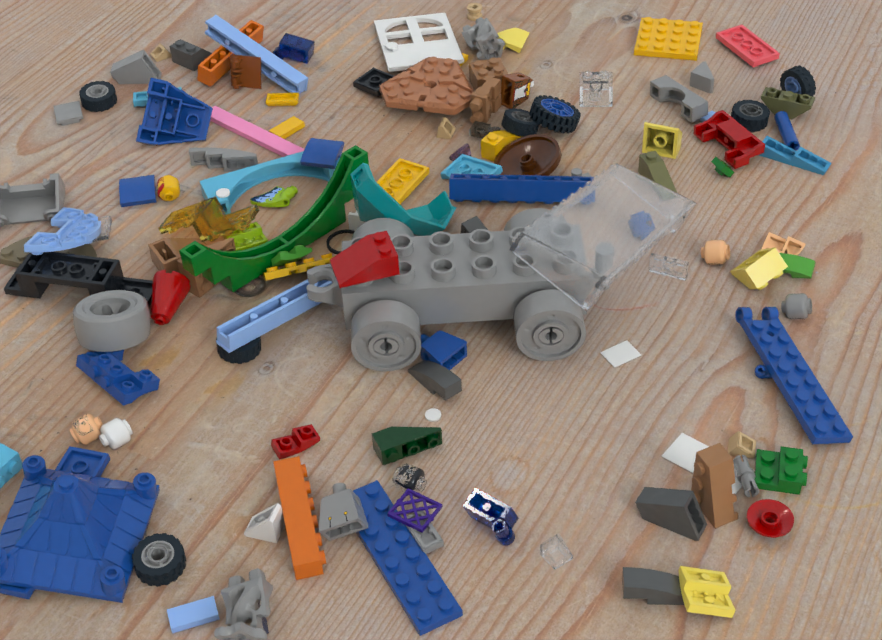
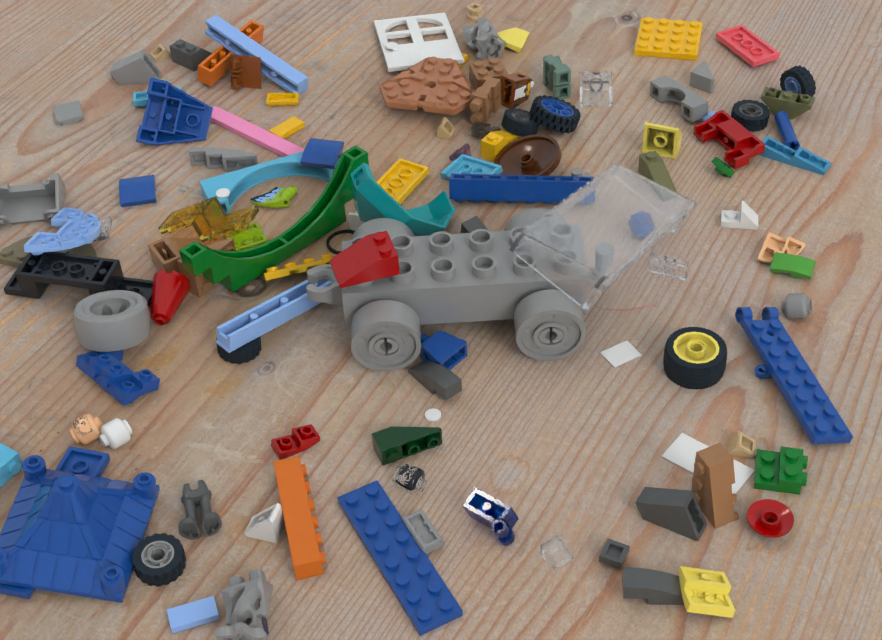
black wheel [79,81,117,112] -> none
yellow head [157,175,180,201] -> none
bright green slope [271,245,312,266] -> none
clear blue hinge [273,33,315,64] -> none
light grey torso [319,483,368,541] -> none
black plate [353,67,394,97] -> none
dark purple window [387,488,443,533] -> none
light nougat head [701,240,730,265] -> none
light yellow slope [730,247,788,290] -> none
light grey pin [733,455,759,497] -> none
none -> dark grey piece [178,480,222,540]
none -> sand green hips [543,55,571,100]
none -> dark grey plate [599,539,630,569]
none -> black wheel [663,327,727,389]
none -> white slope [720,201,758,230]

